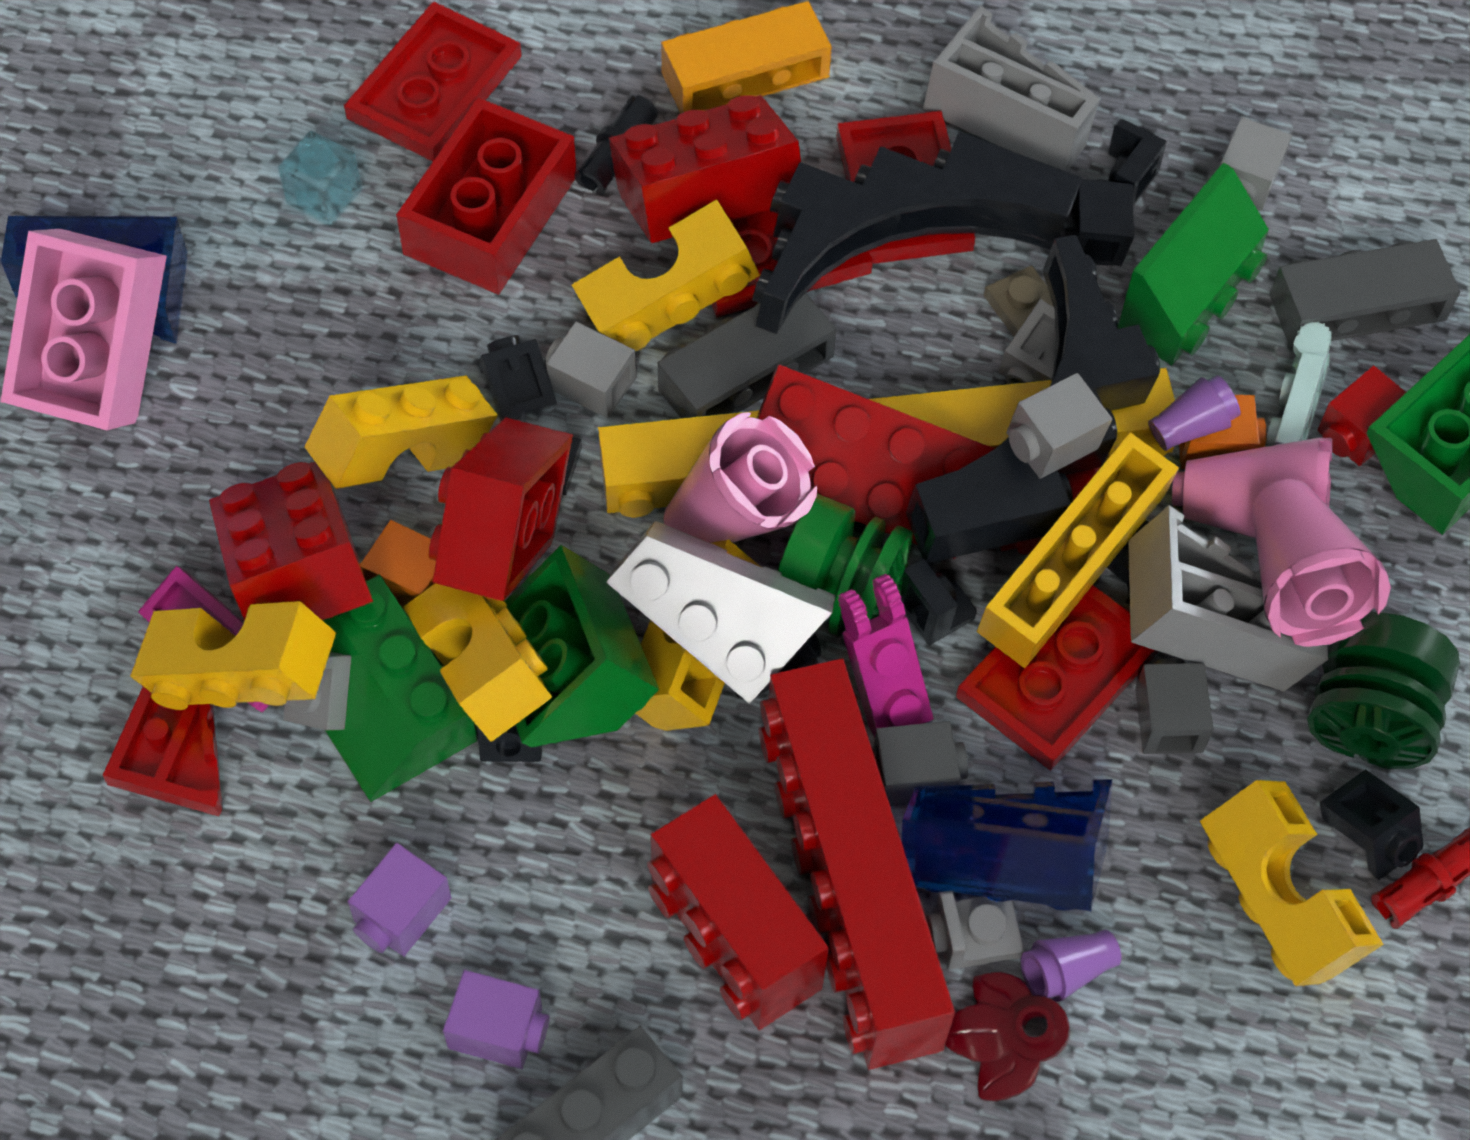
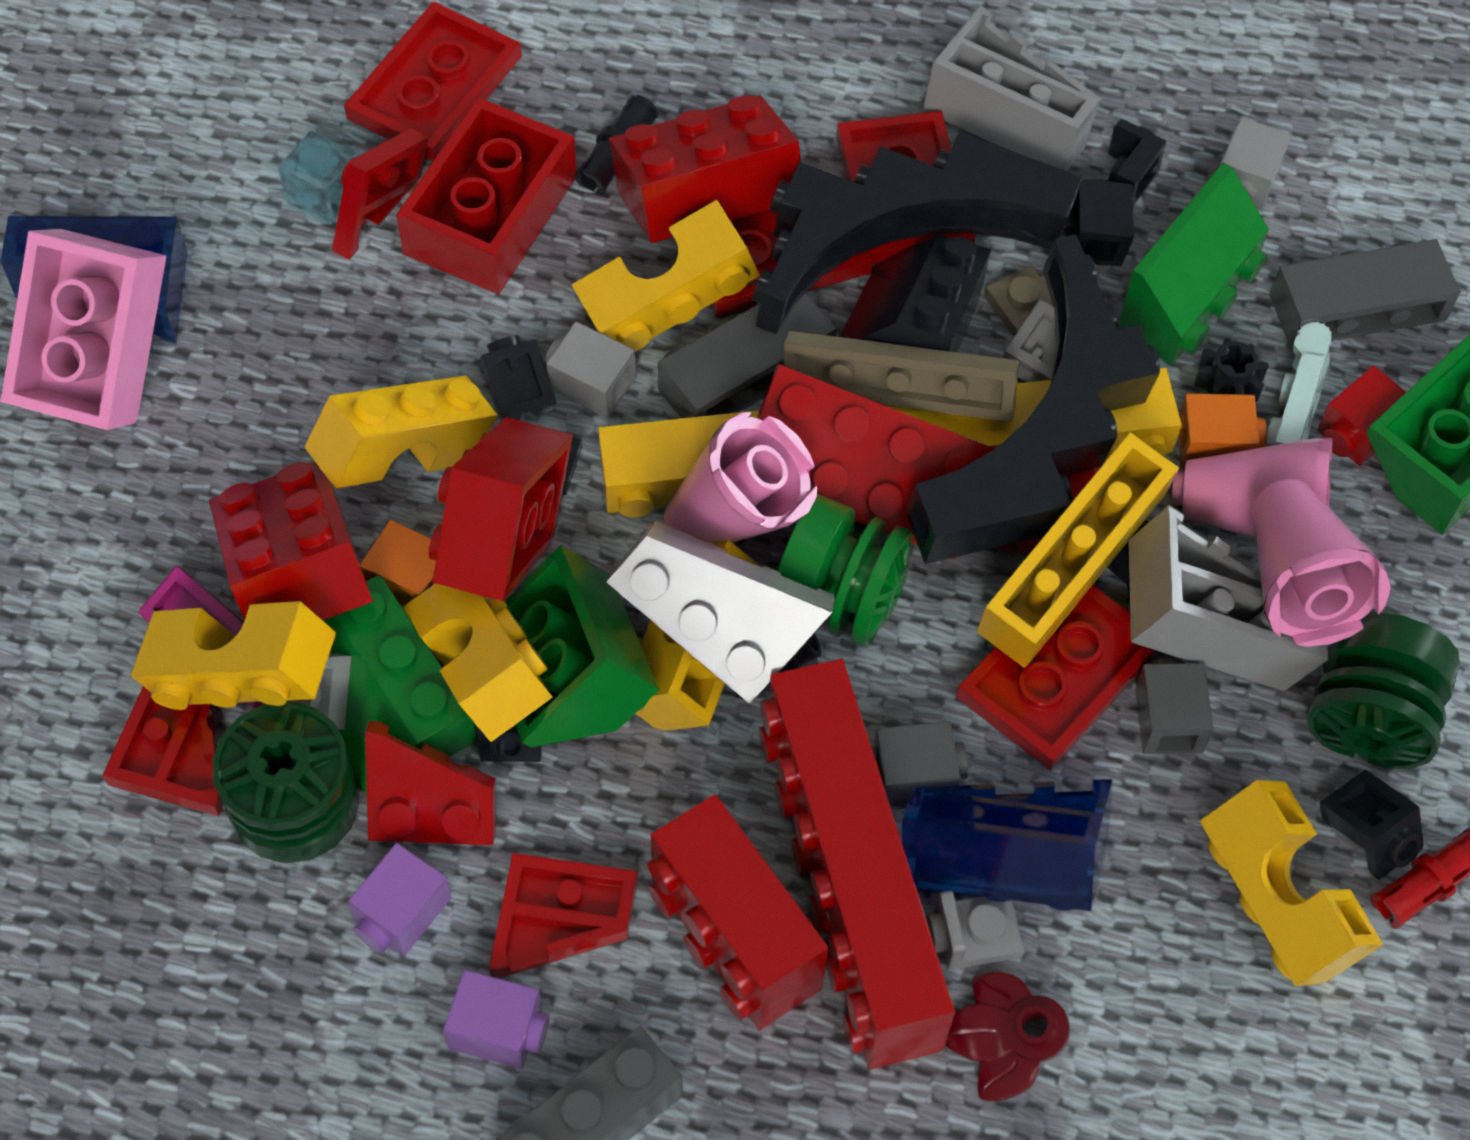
light orange brick [661,1,832,114] -> none
dark pink hinge [838,573,934,737] -> none
black bracket [900,558,977,646] -> none
light grey brick [1006,373,1112,479] -> none
medium lavender cone [1021,929,1122,1002] -> none
medium lavender cone [1148,375,1241,451] -> none
none -> dark green wheel [212,702,359,864]
none -> red wing [332,128,429,260]
none -> red wing [365,721,496,845]
none -> red wing [489,853,638,978]
none -> dark tan plate [784,331,1019,422]
none -> black slope [839,234,992,352]
none -> black gear [1194,338,1269,402]

